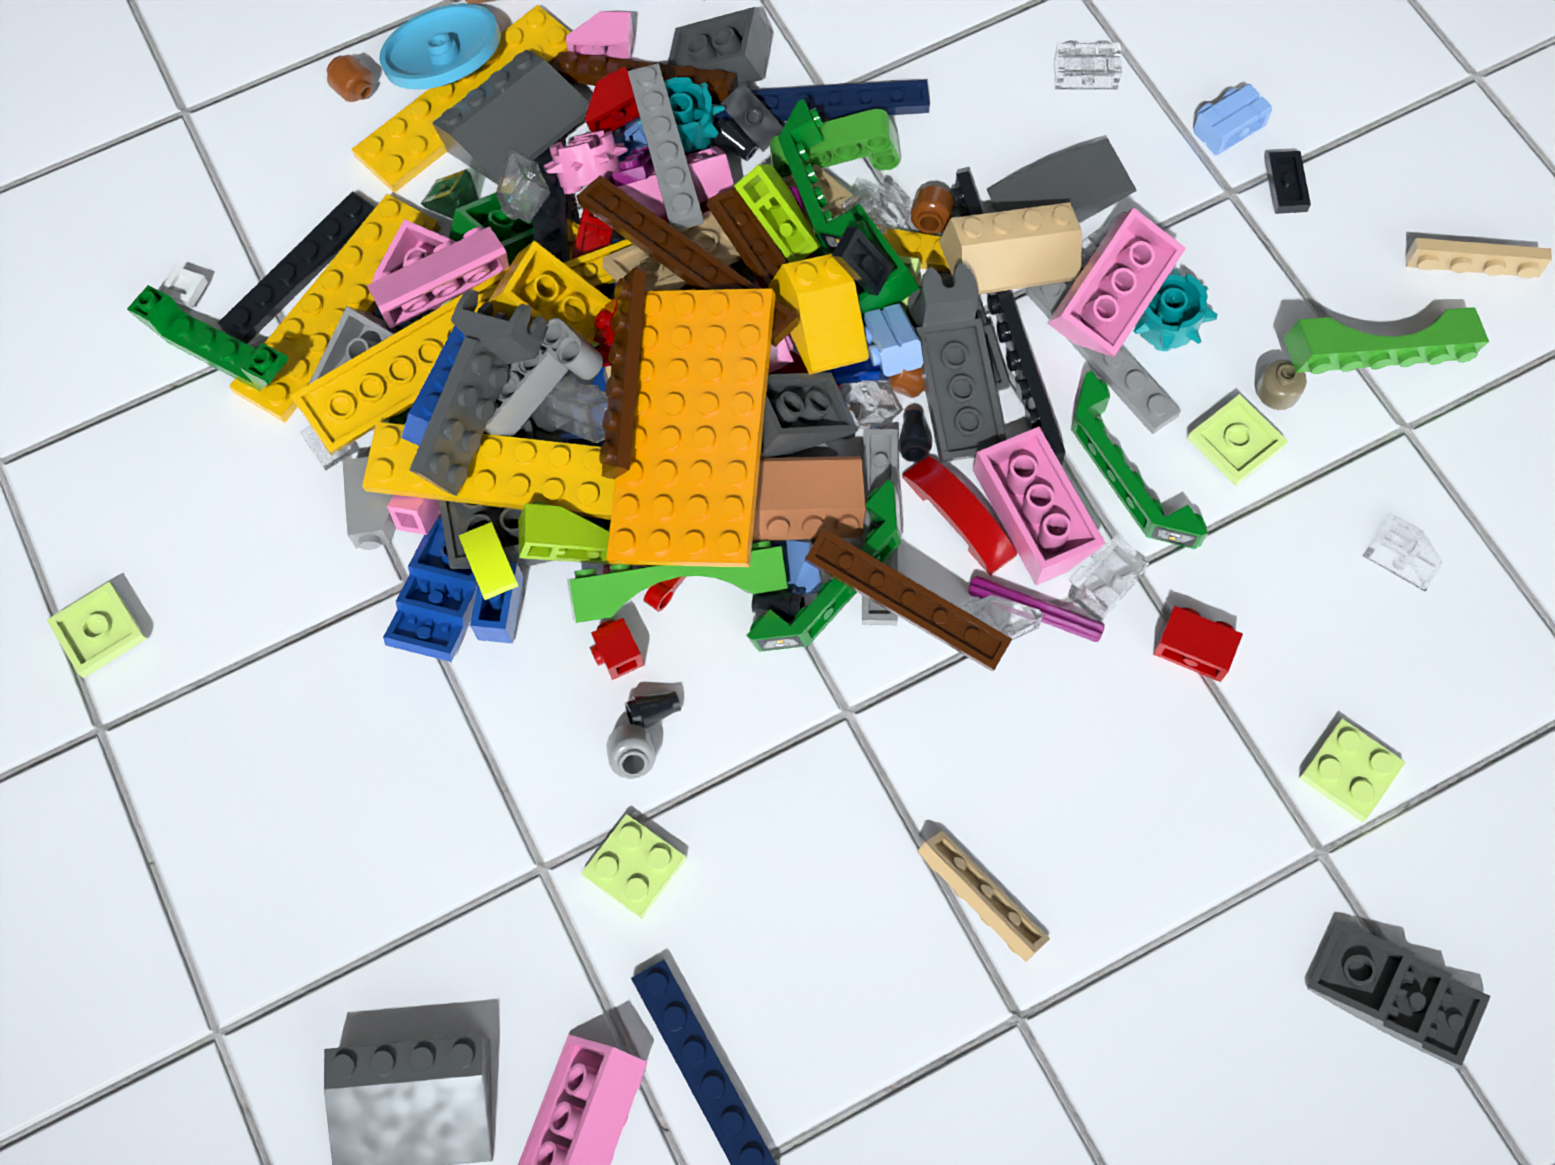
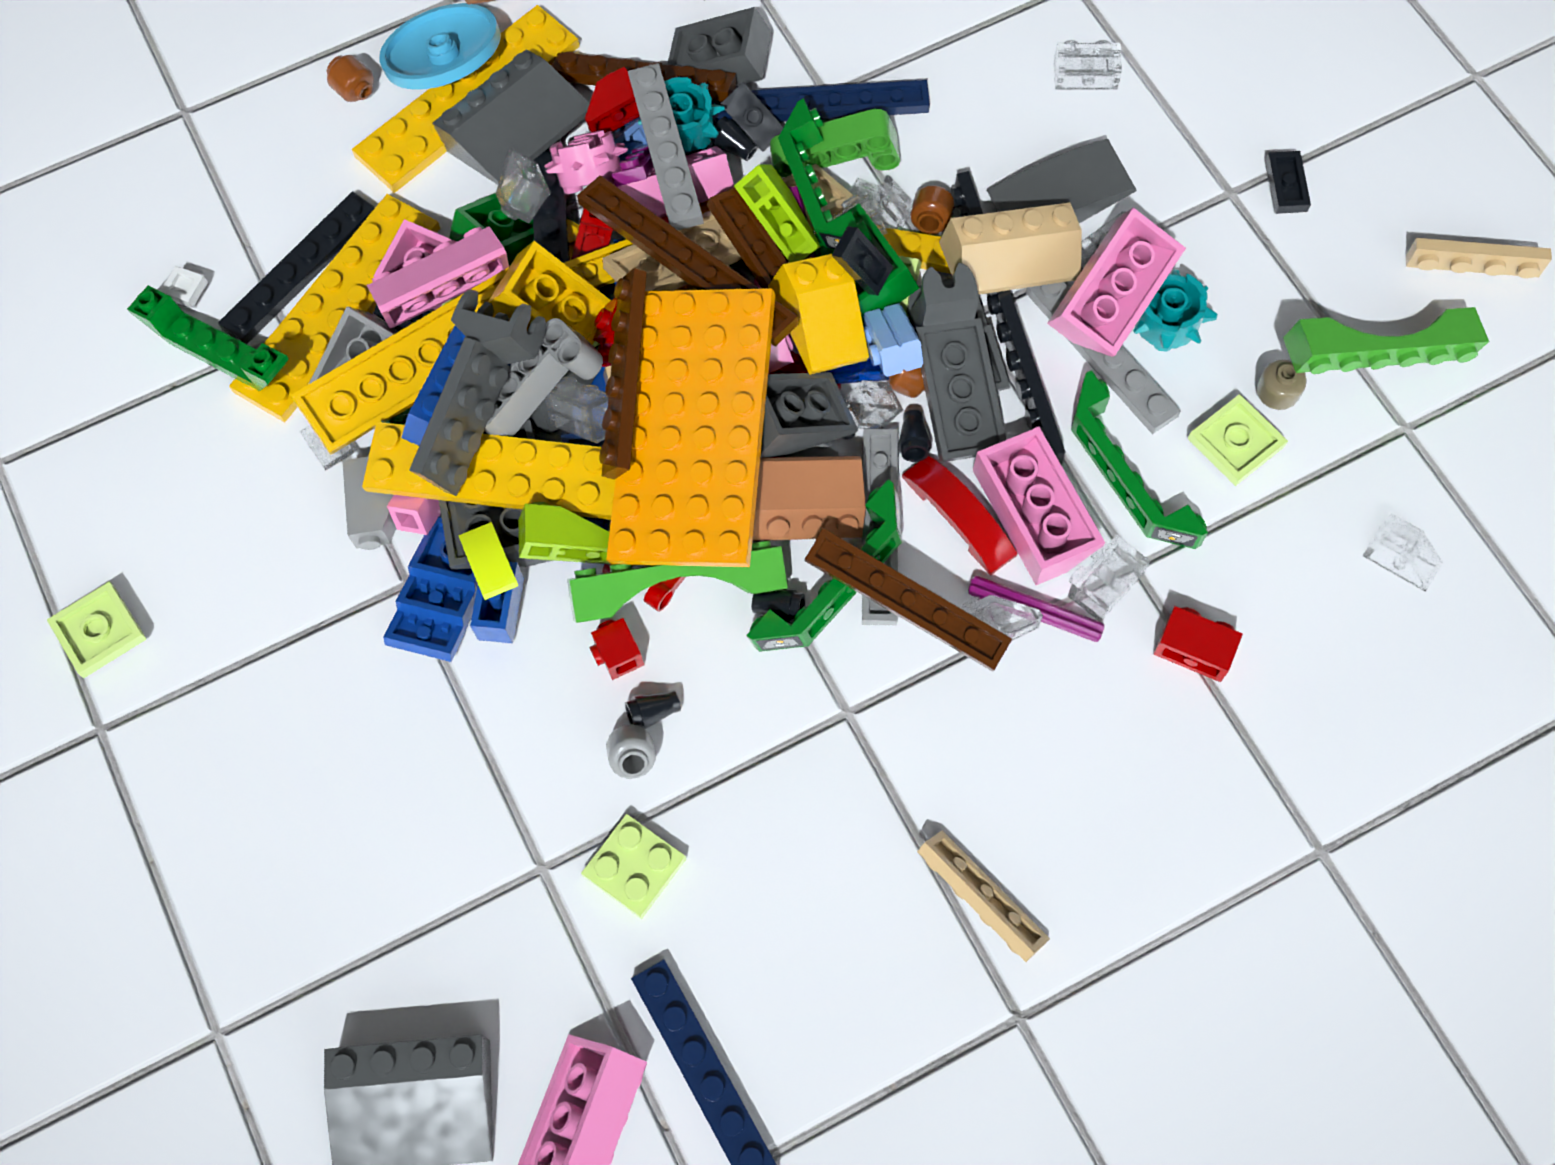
clear green slope [420,169,479,220] -> none
bright pink slope [566,11,634,59] -> none
medium blue slope [770,539,822,595] -> none
light blue brick [1193,84,1272,156] -> none
yellowish green plate [1299,719,1406,822] -> none
dark grey slope [1307,920,1491,1070] -> none

